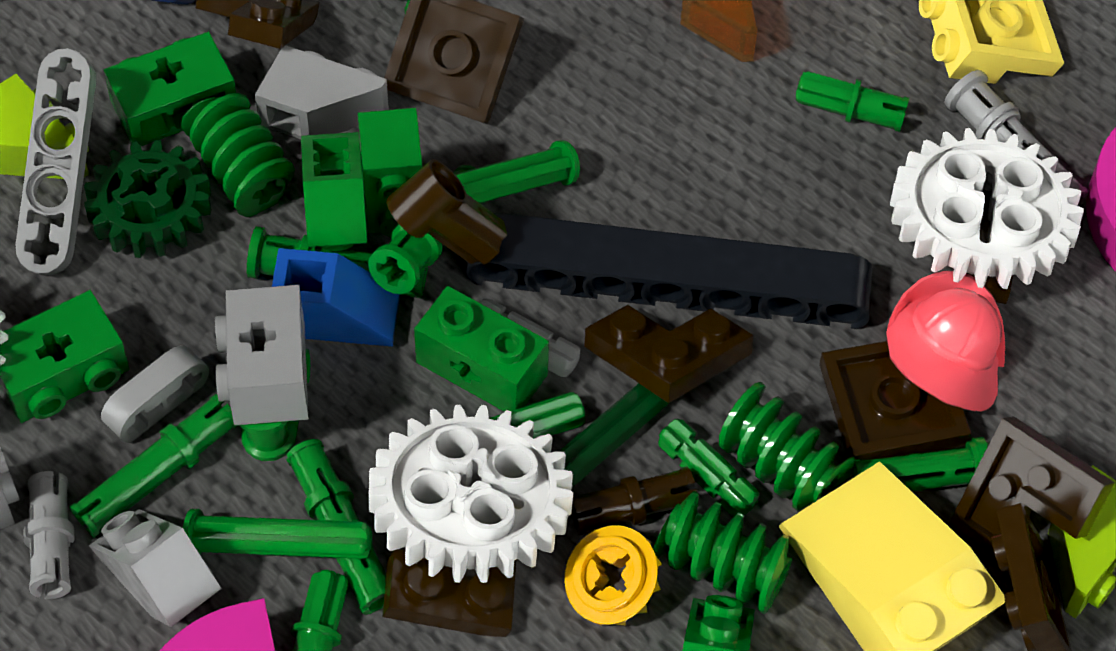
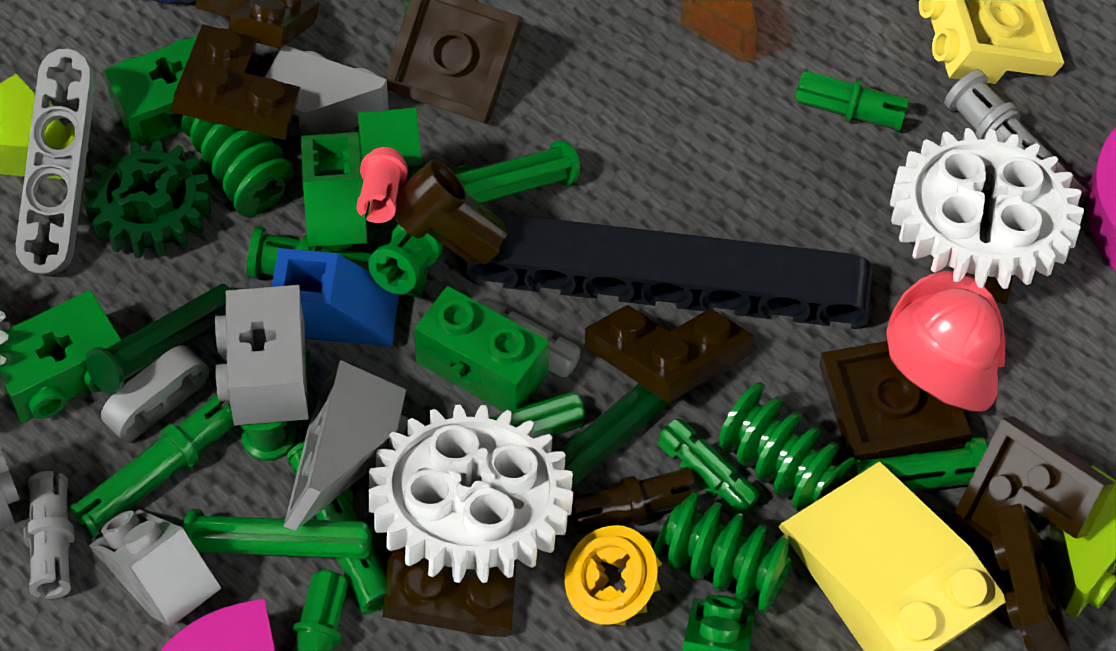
none -> dark green axle [86,284,237,394]
none -> dark brown plate [172,24,300,140]
none -> light grey slope [284,360,408,531]
none -> coral pin [356,147,408,223]

